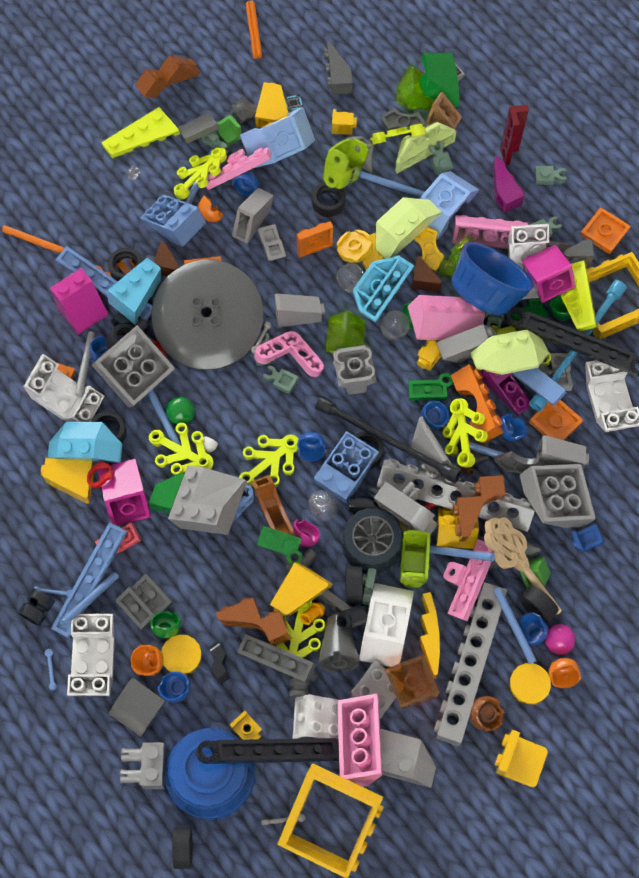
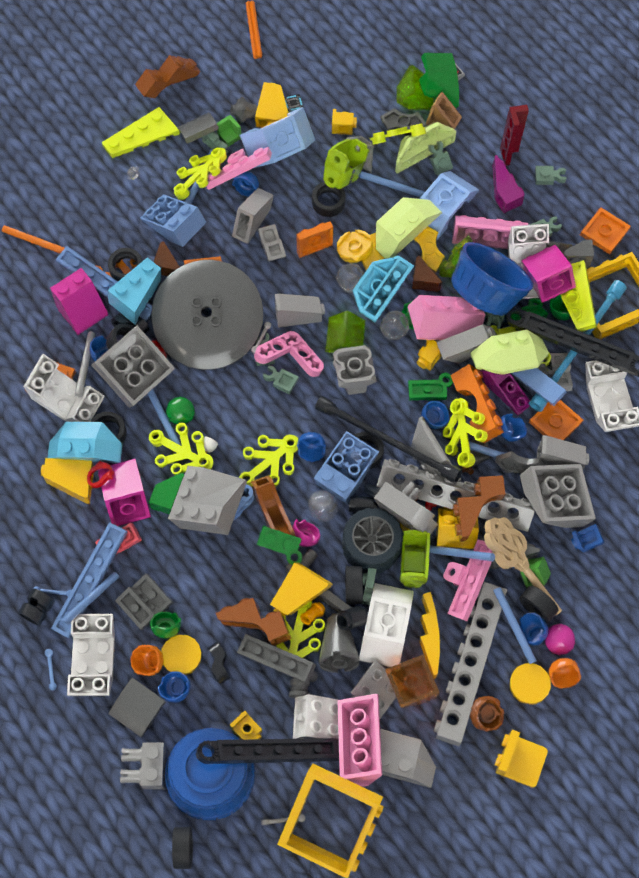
orange hair [198,196,224,222] -> none
dark grey slope [324,41,352,95] -> none

